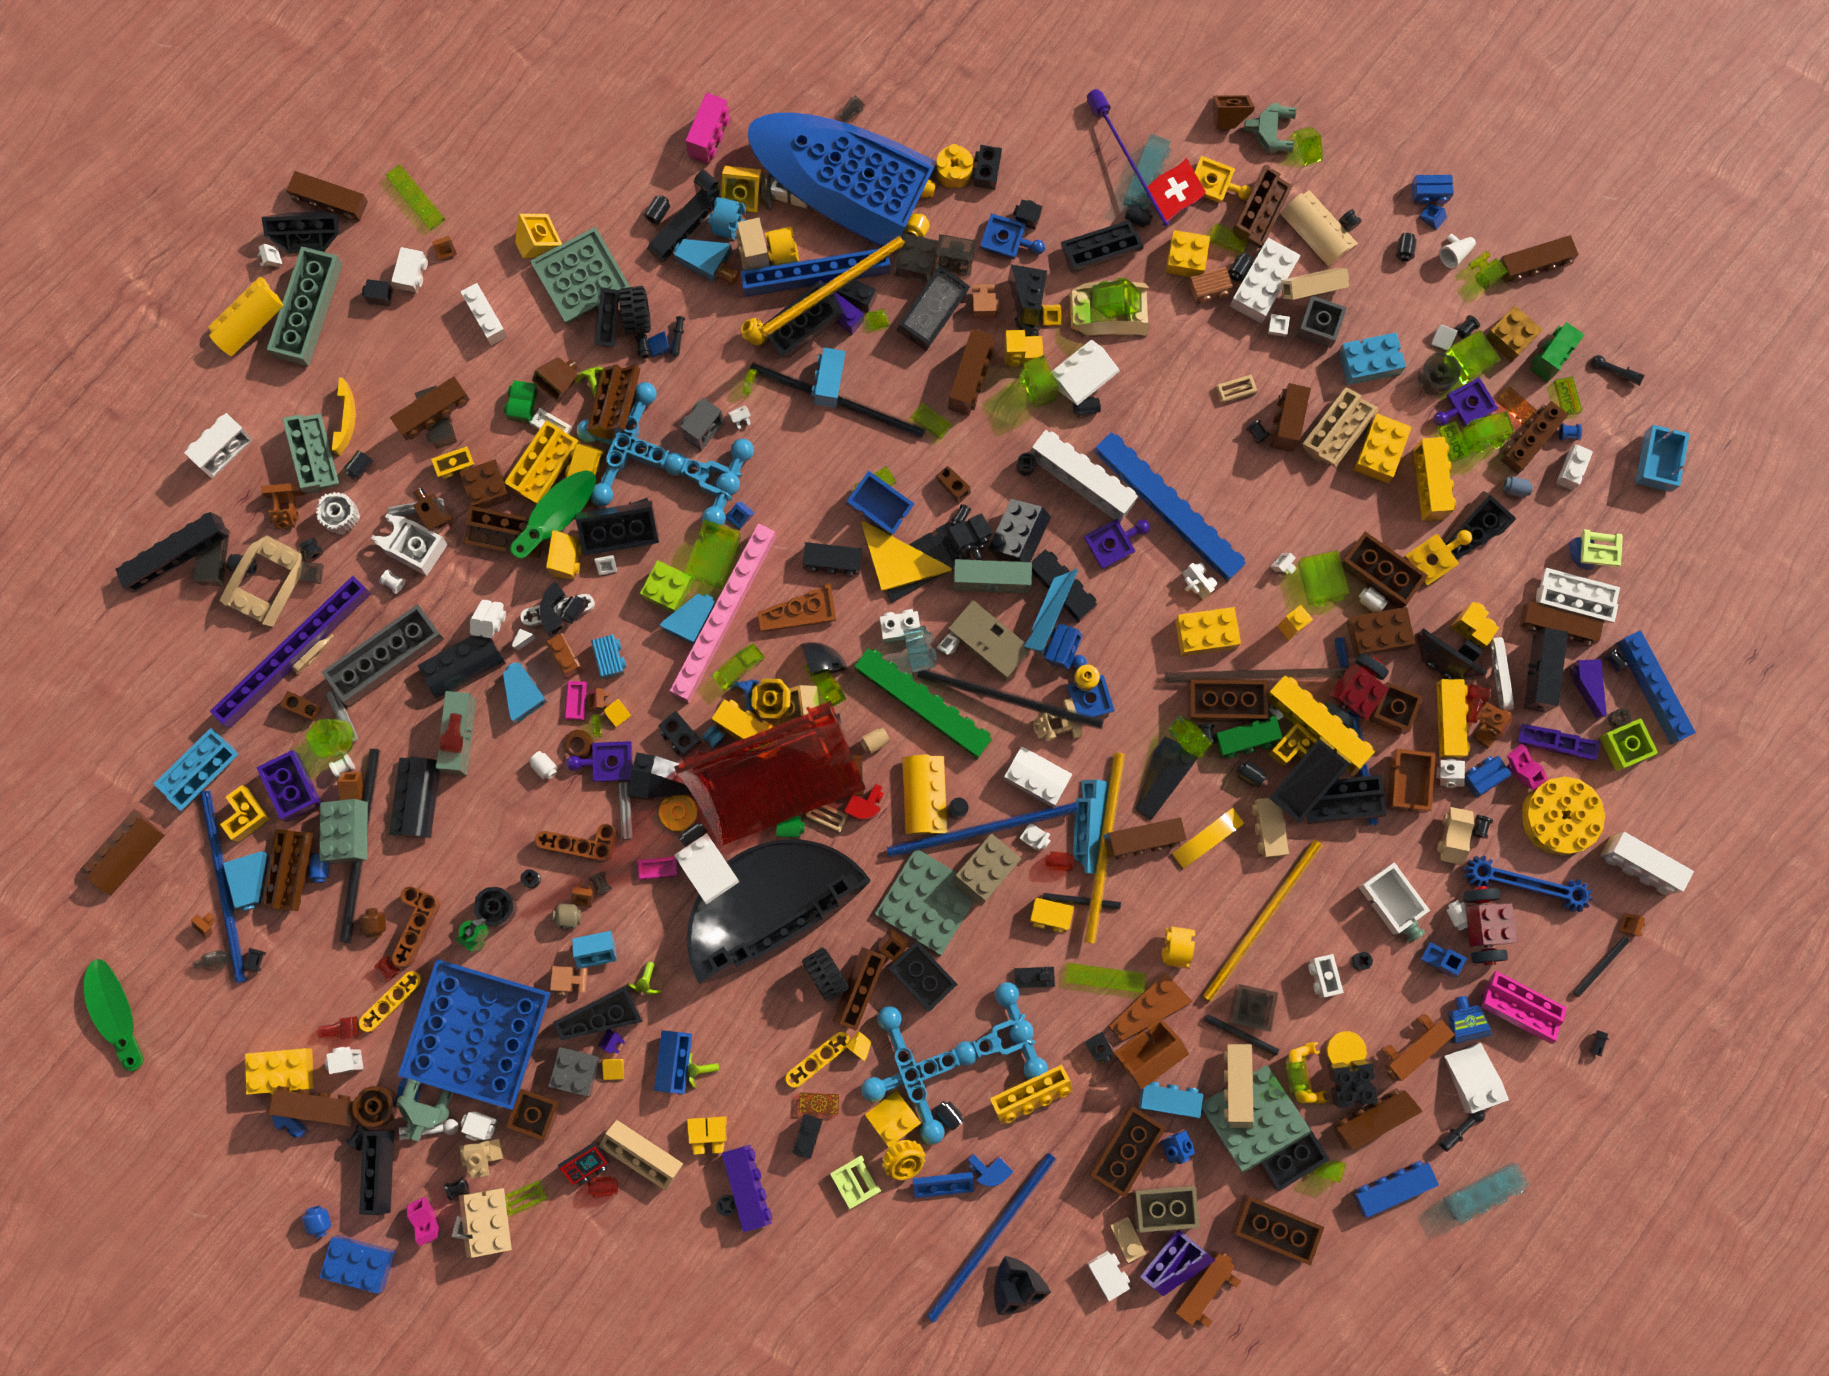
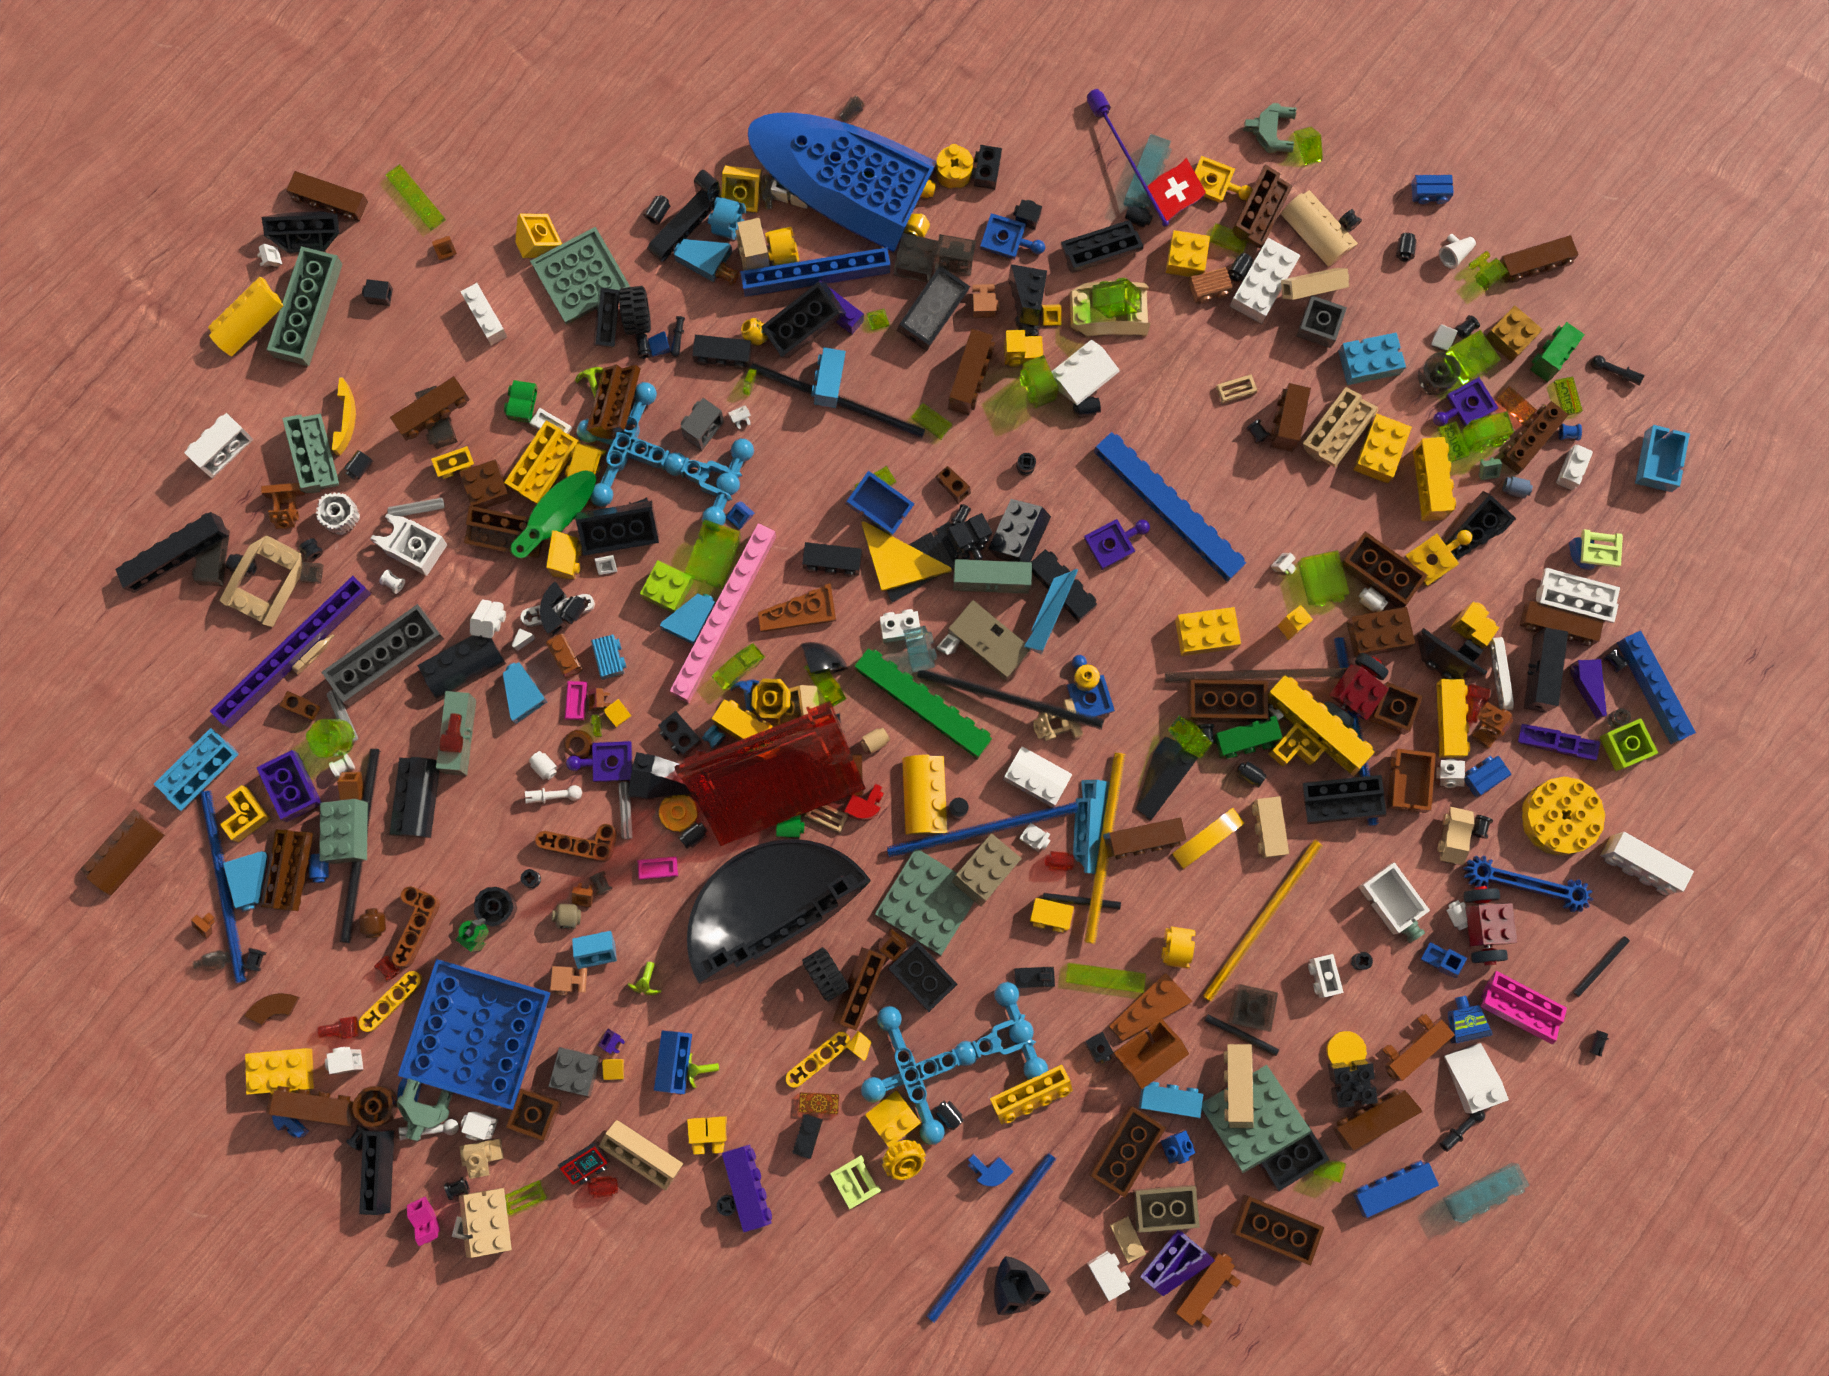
green plant [84,959,144,1071] -> none
blue head [302,1205,331,1238] -> none
blue brick [319,1235,396,1294] -> none
white brick [391,247,428,293] -> none
reddish brown torso [412,487,453,531] -> none
reddish brown torso [532,358,578,404] -> none
black wedge [552,984,644,1040] -> none
white slope [674,833,739,904] -> none
dark pink brick [685,93,731,164] -> none
yellow axle [759,237,905,337] -> none
black brick [835,279,877,313] -> none
blue plate [913,1172,974,1198] -> none
white brick [1031,430,1138,523] -> none
blue brick [1044,624,1083,670] -> none
white hips [1182,563,1217,600] -> none
reddish brown slope [1213,95,1255,131] -> none
white tile [1268,314,1290,337] -> none
black piece [1269,737,1352,823] -> none
torso [1285,1042,1329,1104] -> none
blue slope [1419,203,1447,229] -> none
dark pink brick [1507,744,1548,791] -> none
dark orange tile [1619,913,1645,937] -> none
none -> reddish brown tile [244,993,300,1025]
none -> white pin [525,785,582,804]
none -> black brick [692,334,752,369]
none -> sand green tile [1479,457,1502,480]

